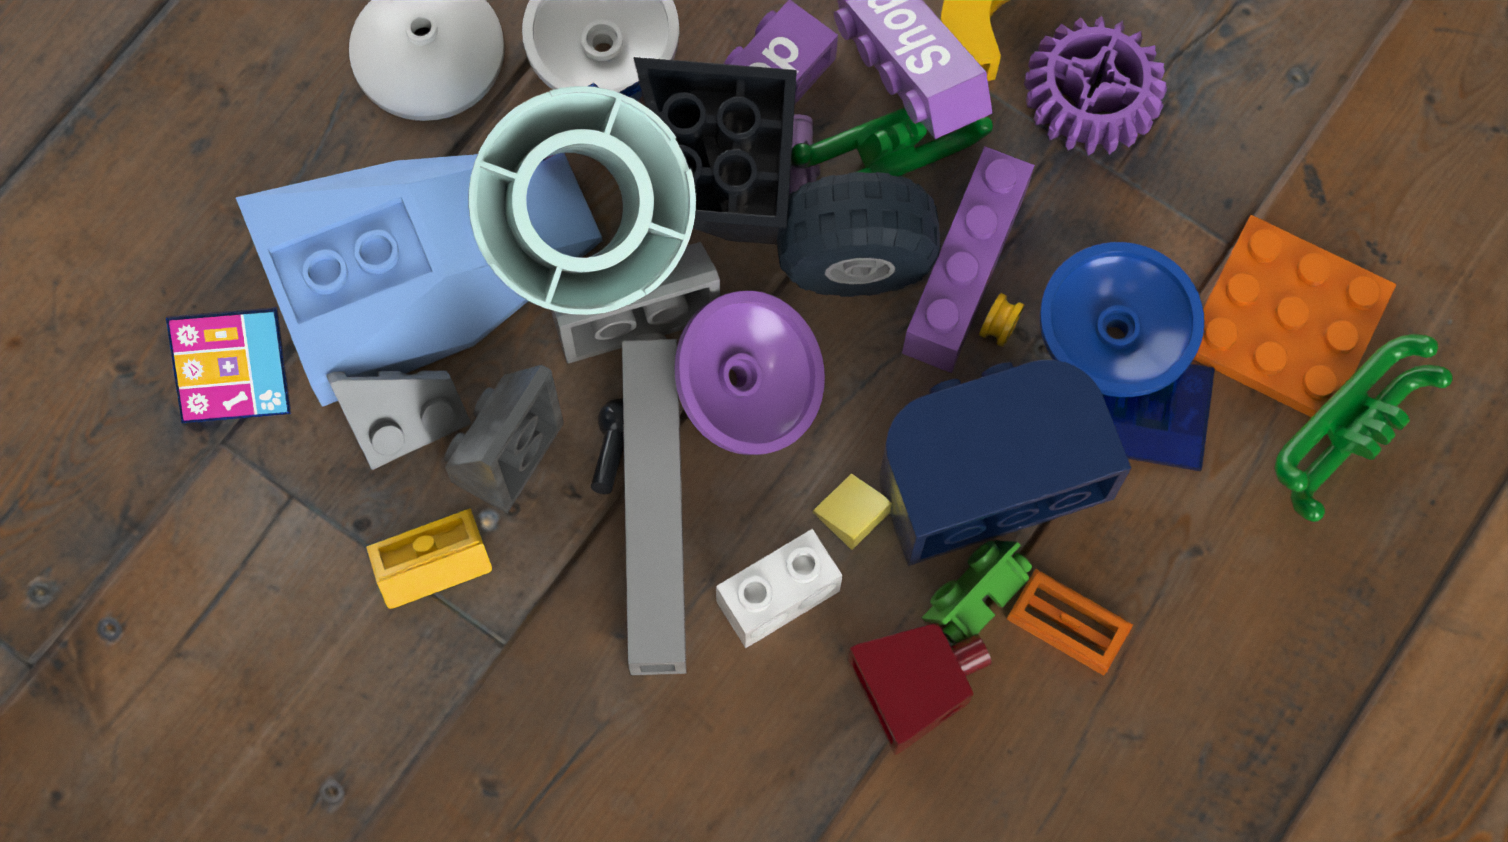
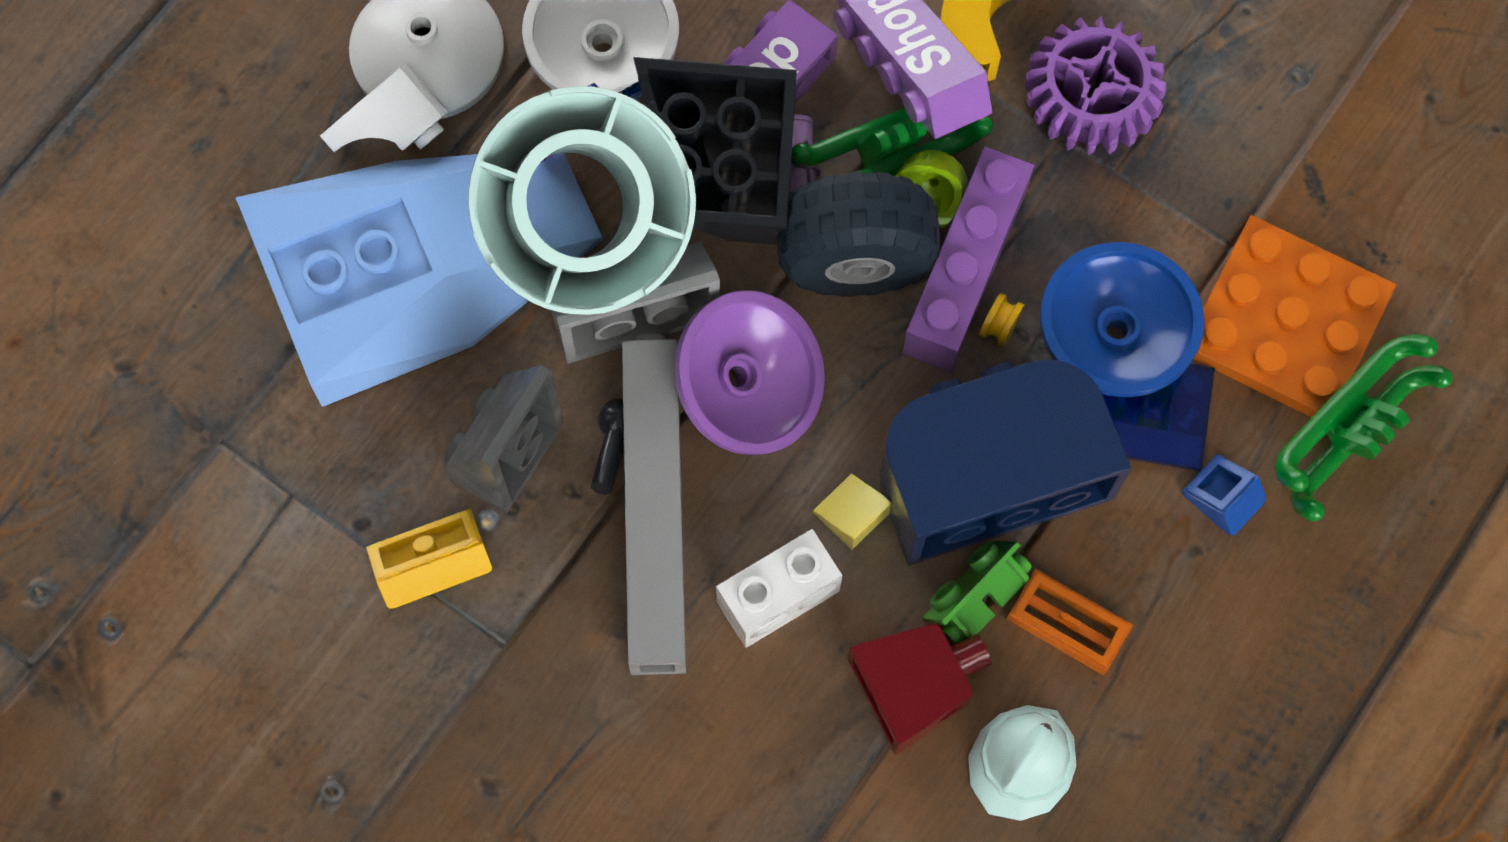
piece [166,307,291,423] -> none
wing [326,371,472,470] -> none
none -> white arch [320,64,448,152]
none -> lime piece [896,150,968,229]
none -> light aqua piece [968,705,1076,821]
none -> blue slope [1182,454,1266,536]

